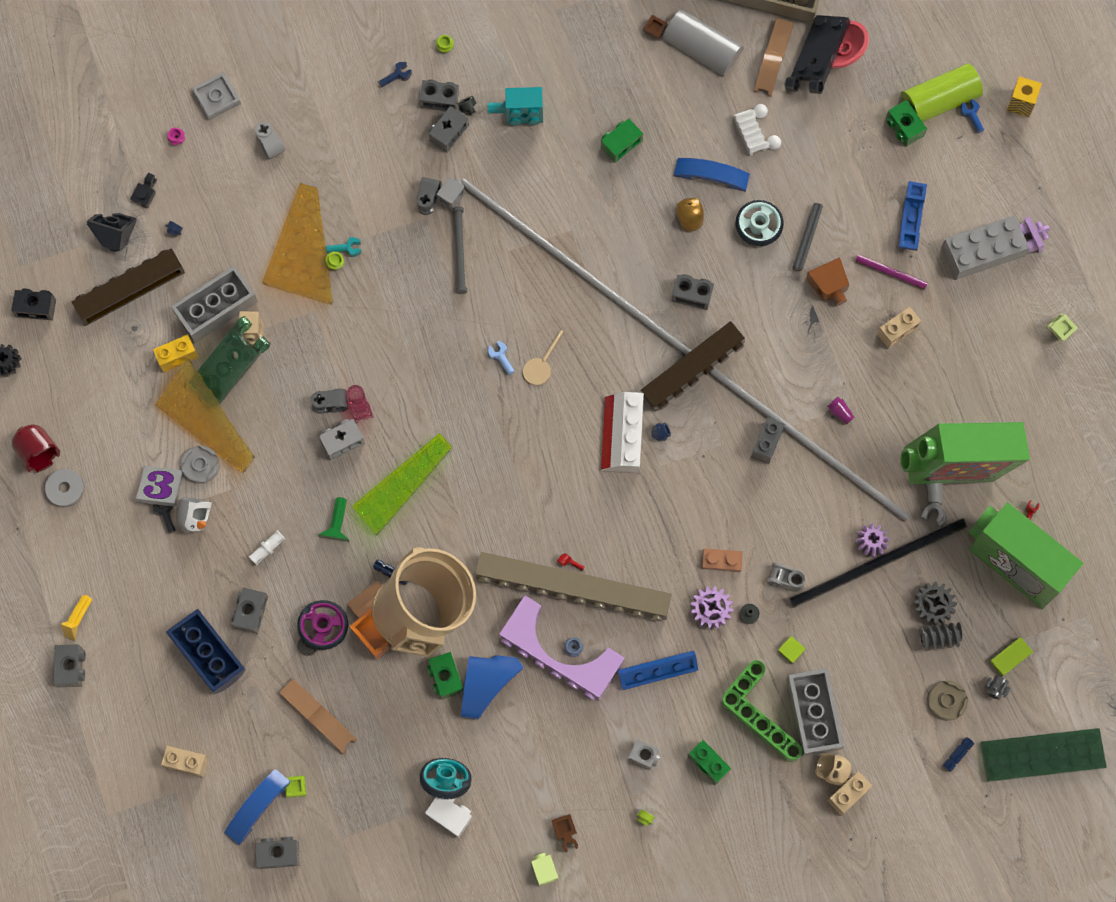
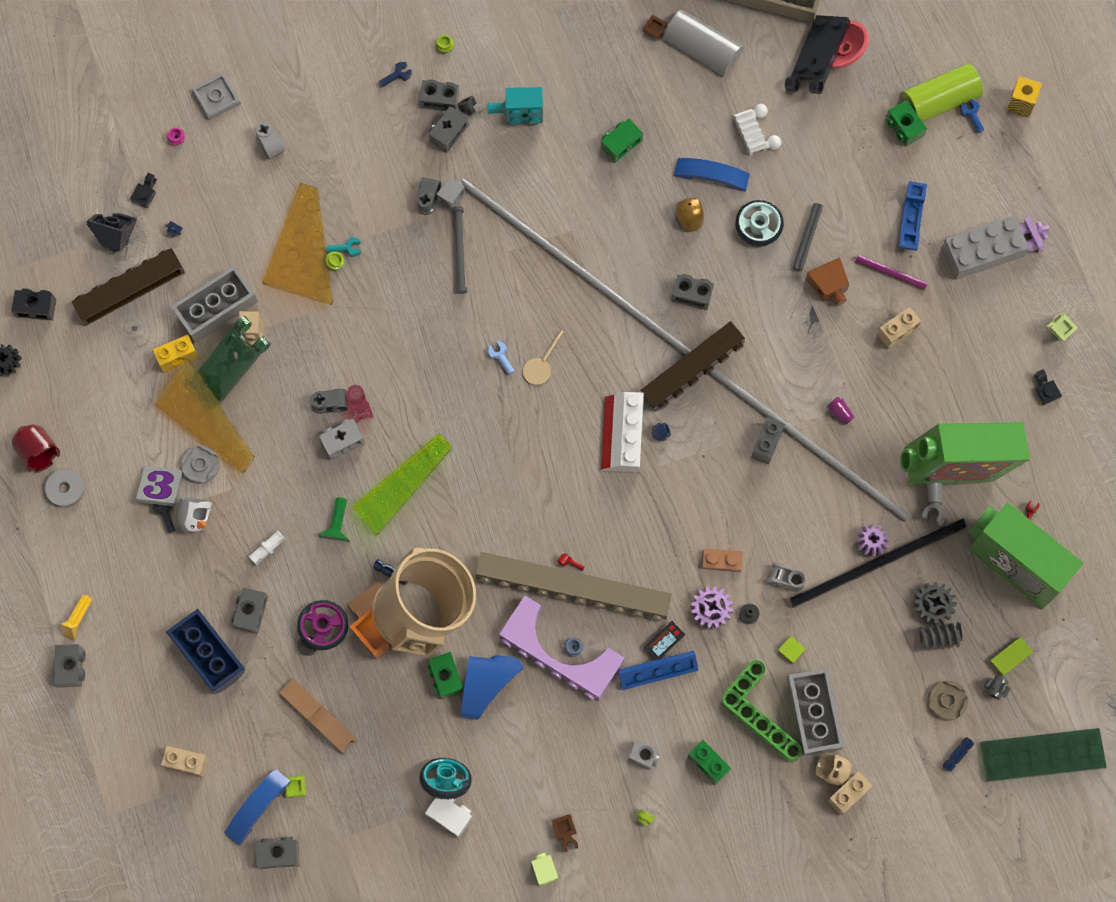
medium nougat piece [754,18,794,97] -> none
none -> tile [644,621,686,660]
none -> black plate [1034,369,1062,406]

